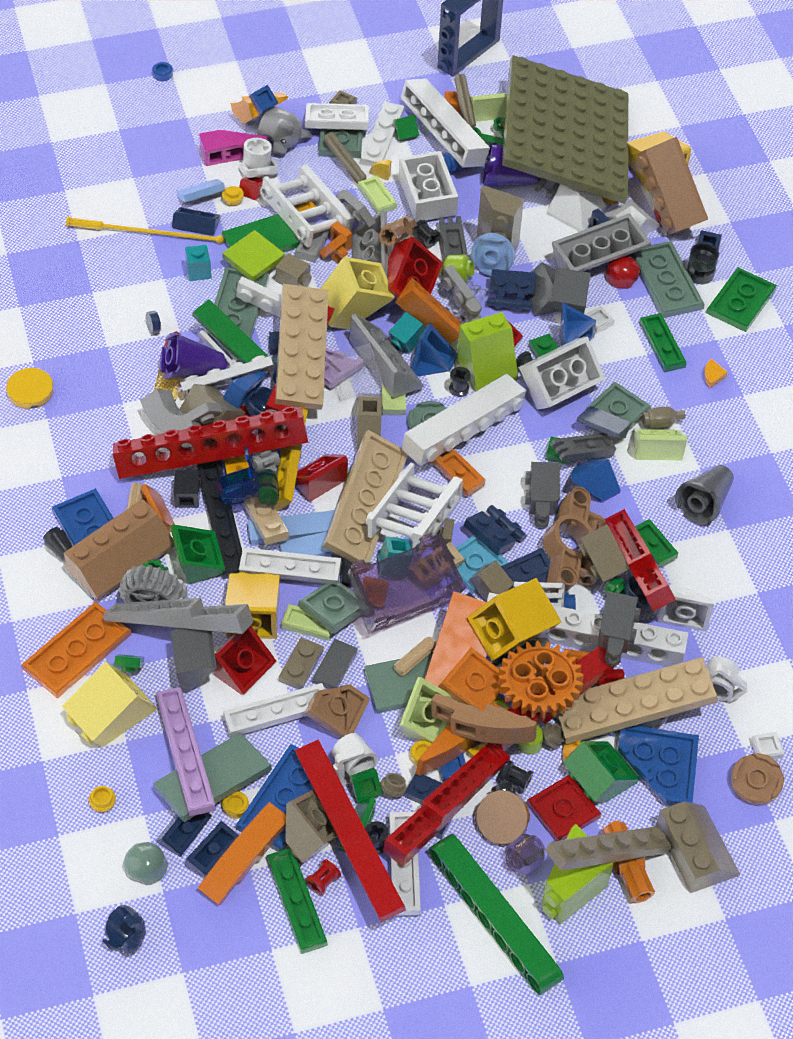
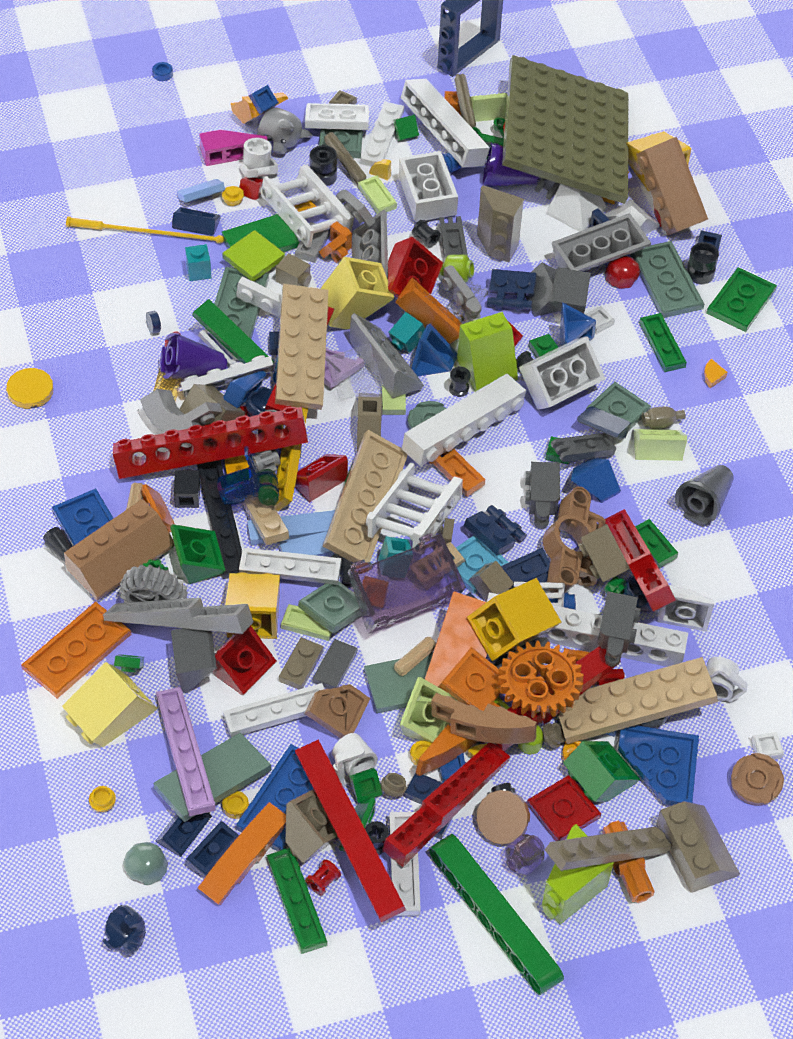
medium nougat piece [378,215,417,246] -> none
light blue tile [471,233,516,276] -> none
black bush [500,760,534,793] -> none
none -> black wheel [309,145,337,186]

